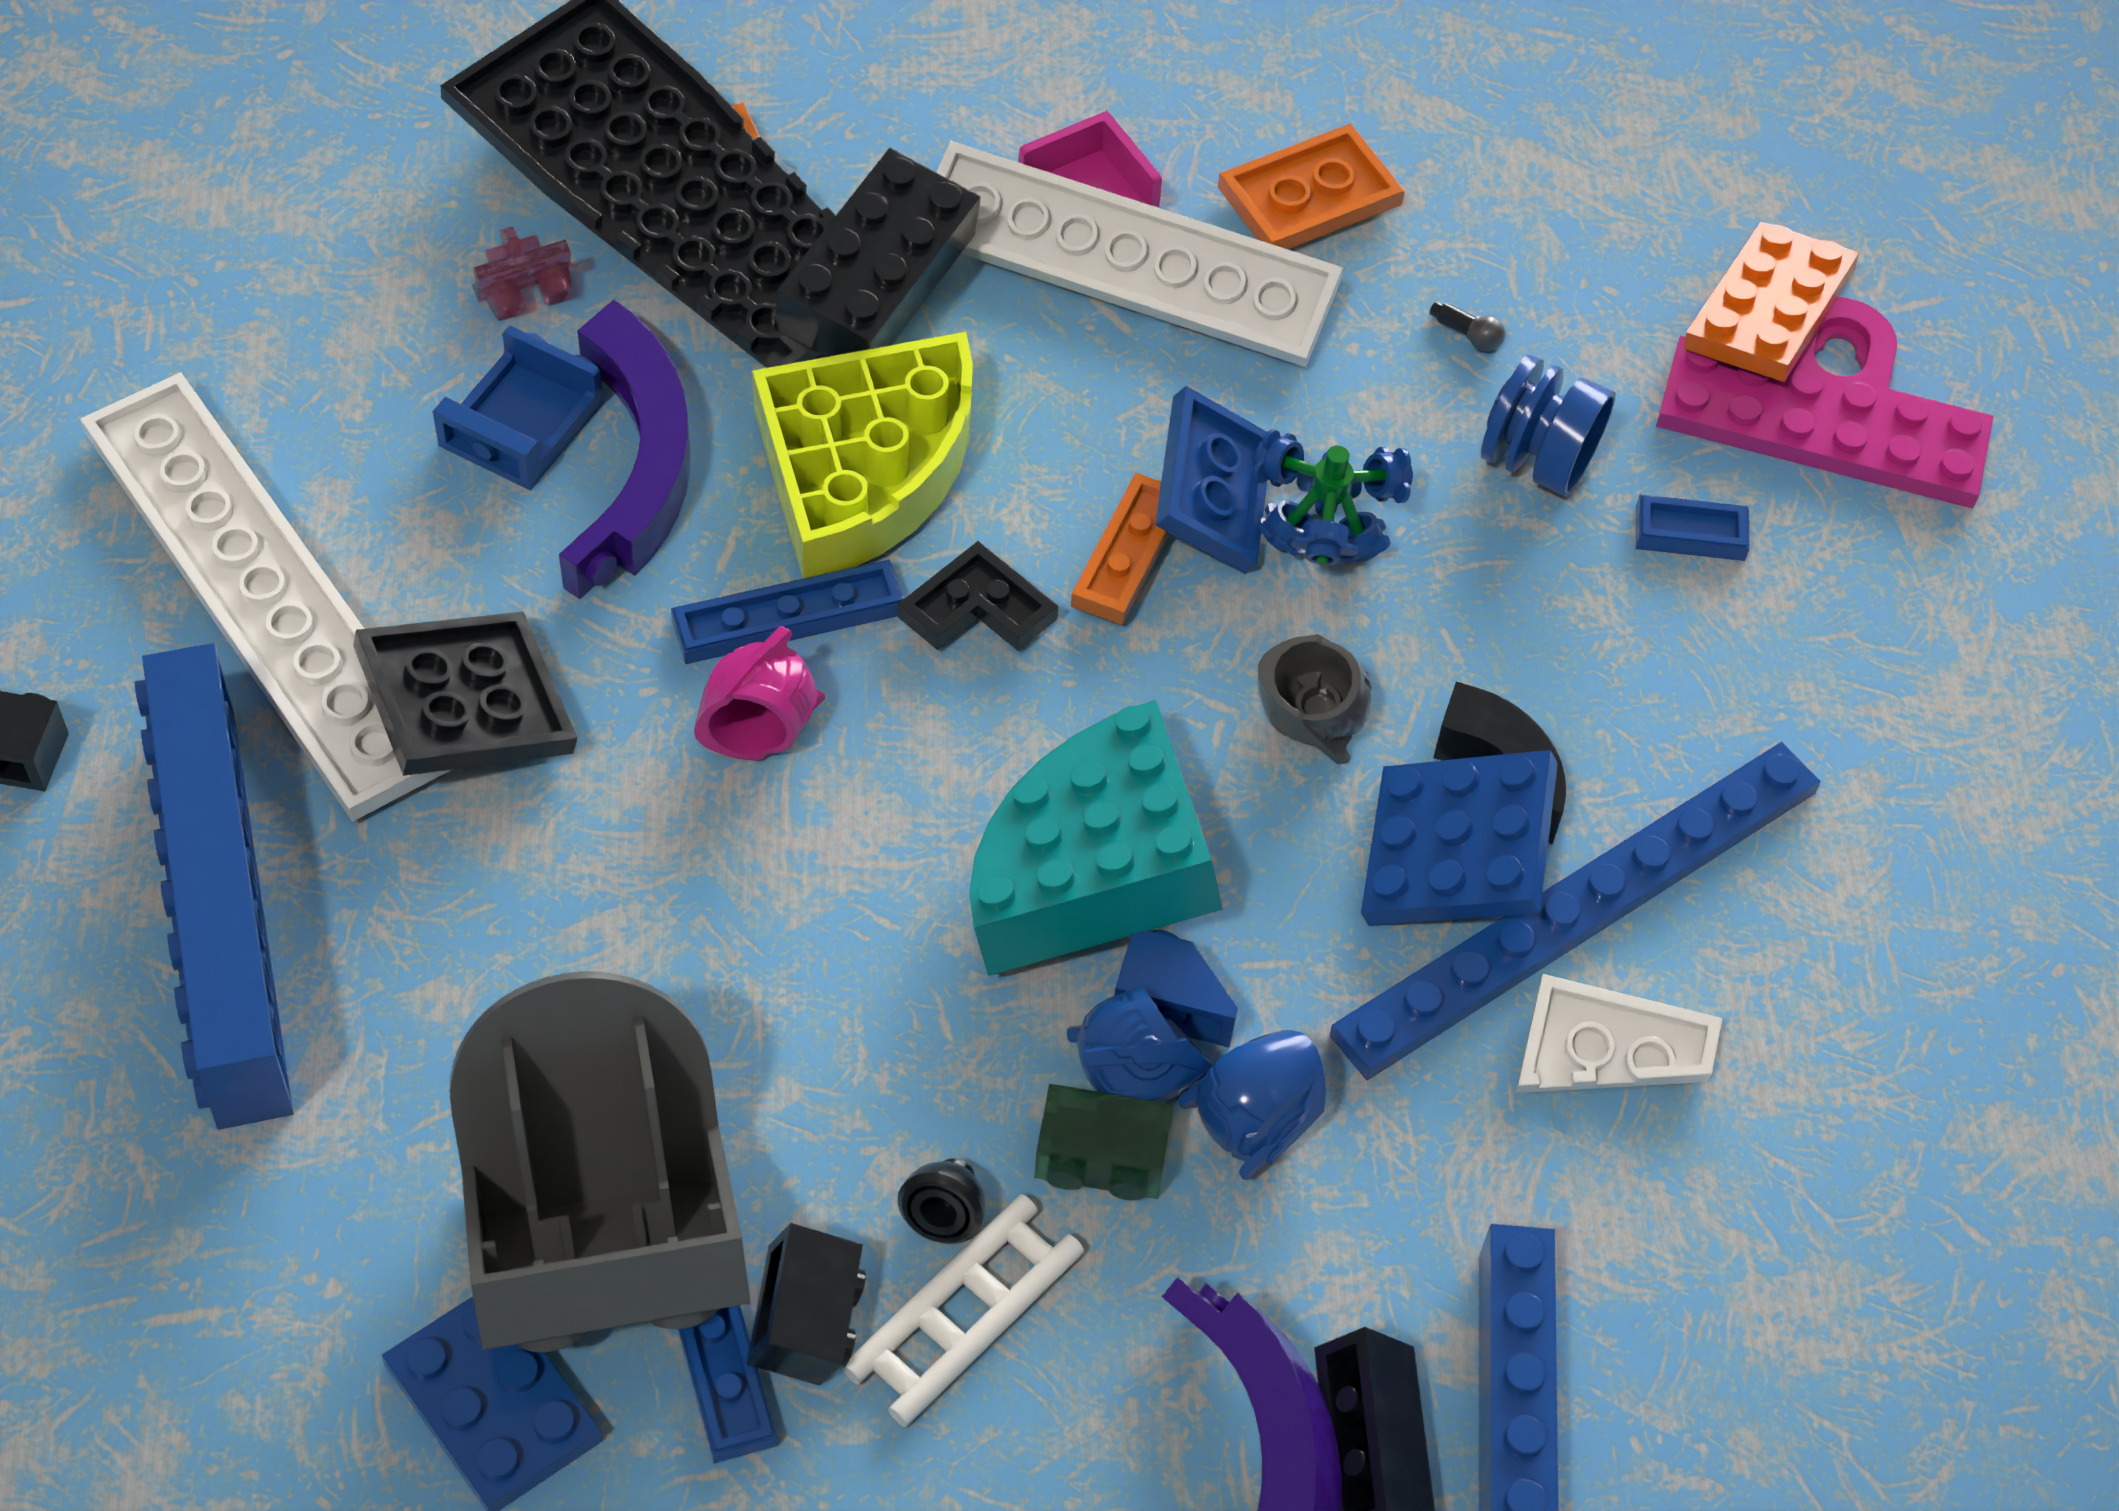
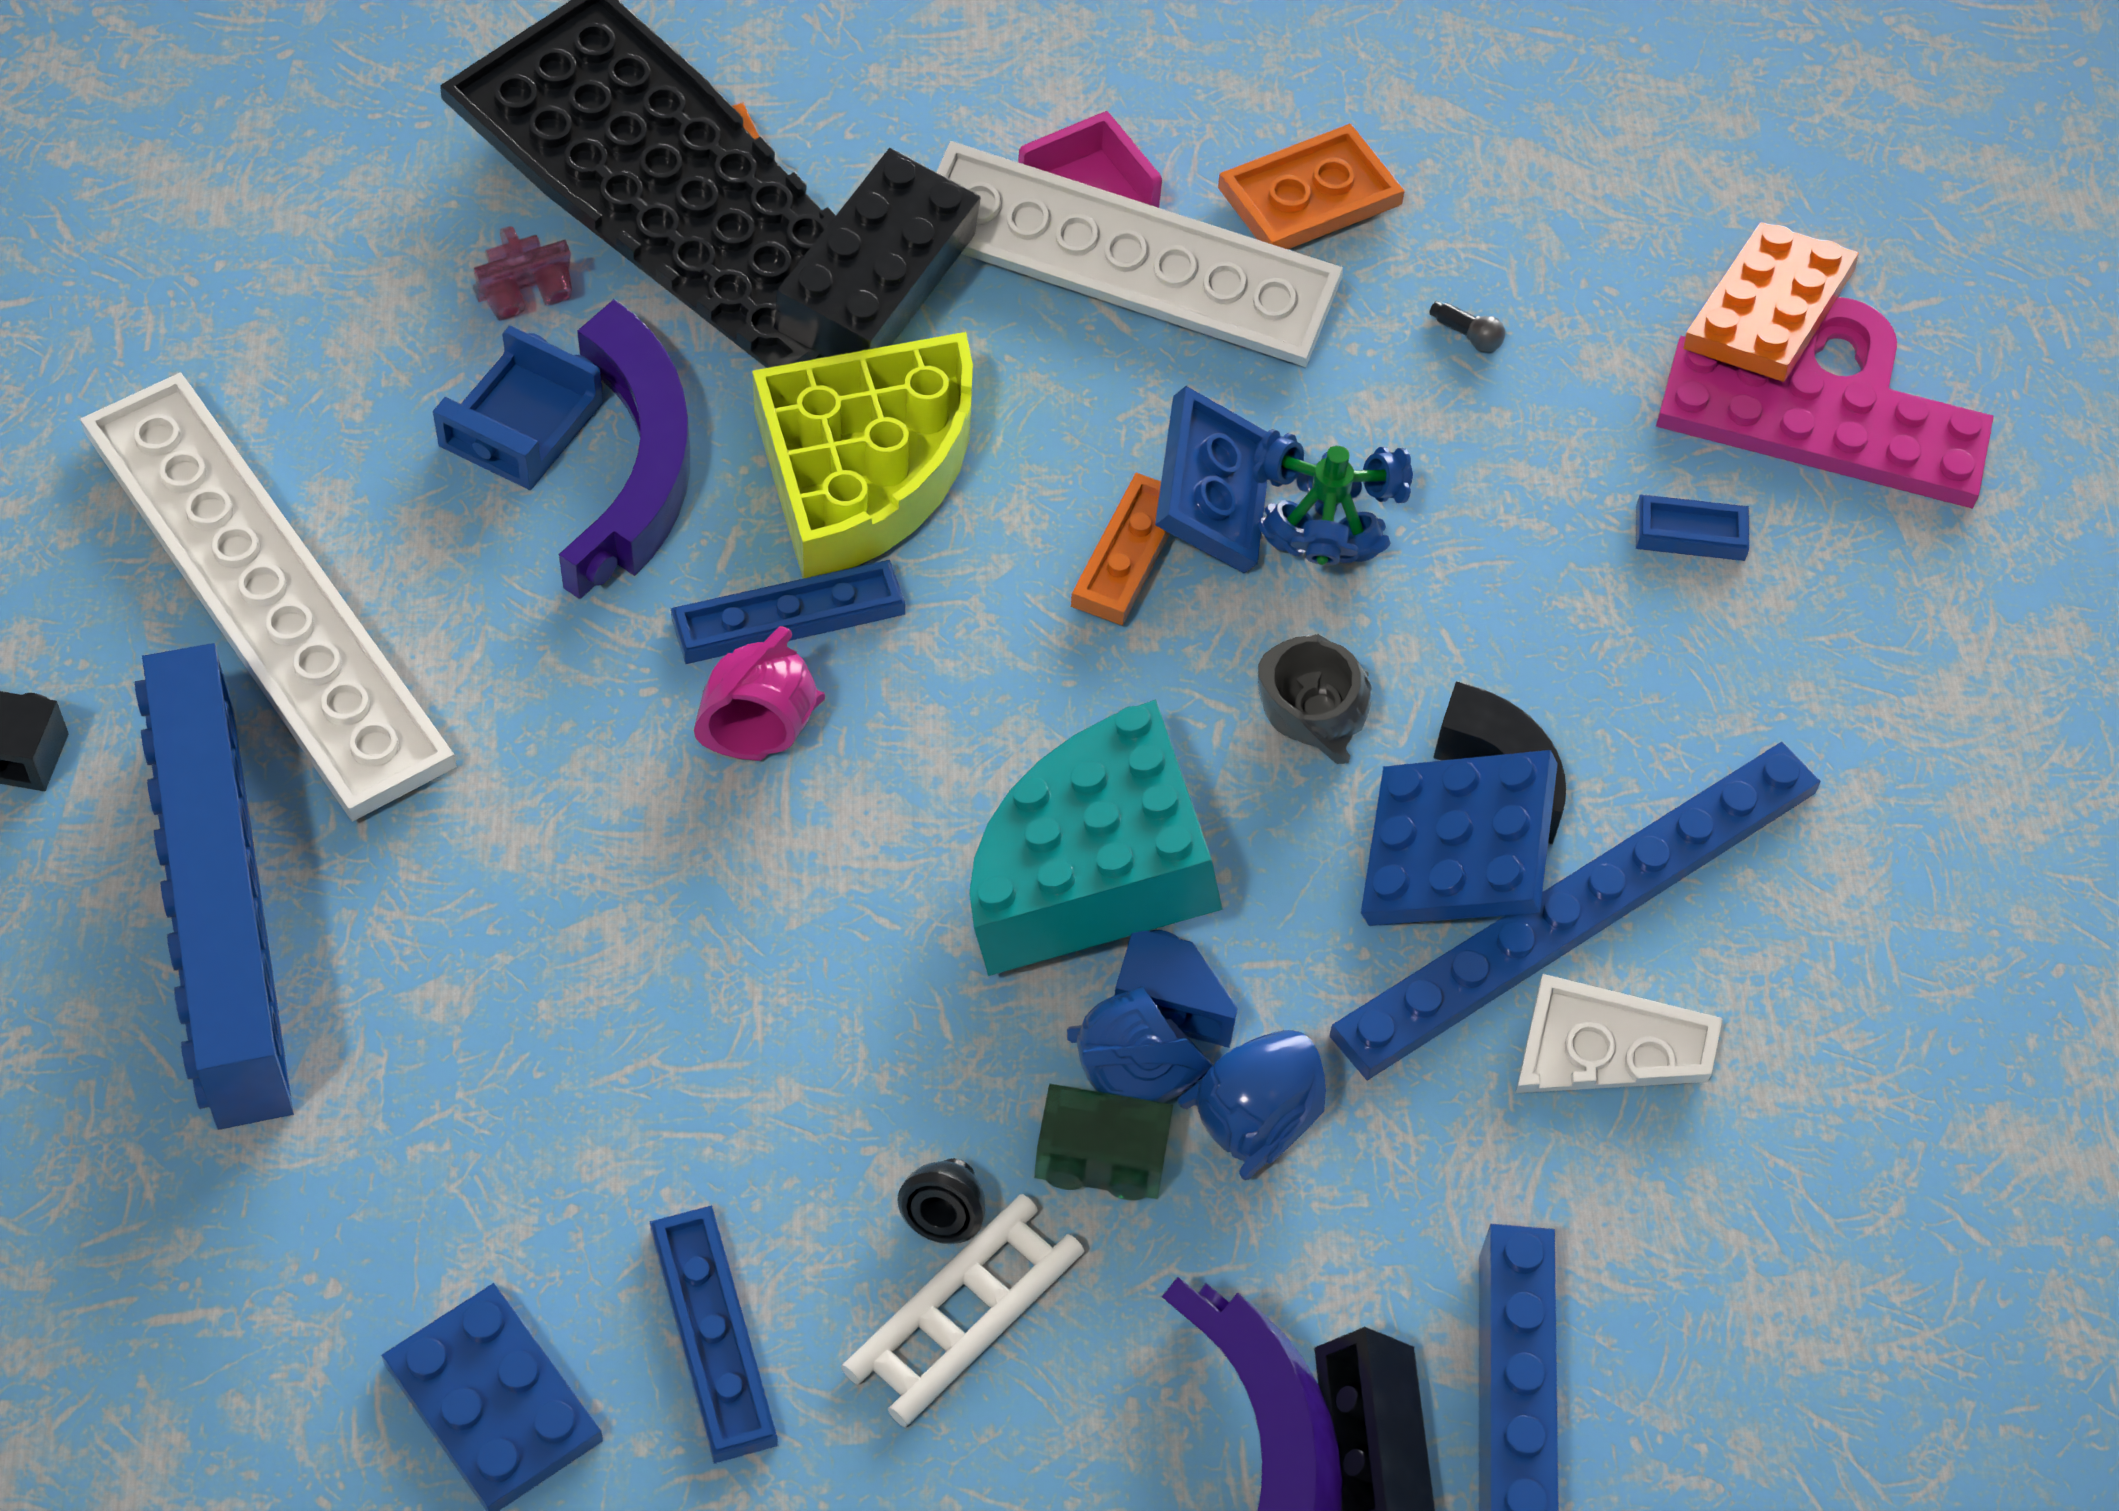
black plate [353,612,577,776] -> none
dark grey plate [449,972,750,1352] -> none
black piece [746,1223,866,1386] -> none
black plate [898,541,1059,651] -> none
blue wheel [1481,355,1616,496] -> none

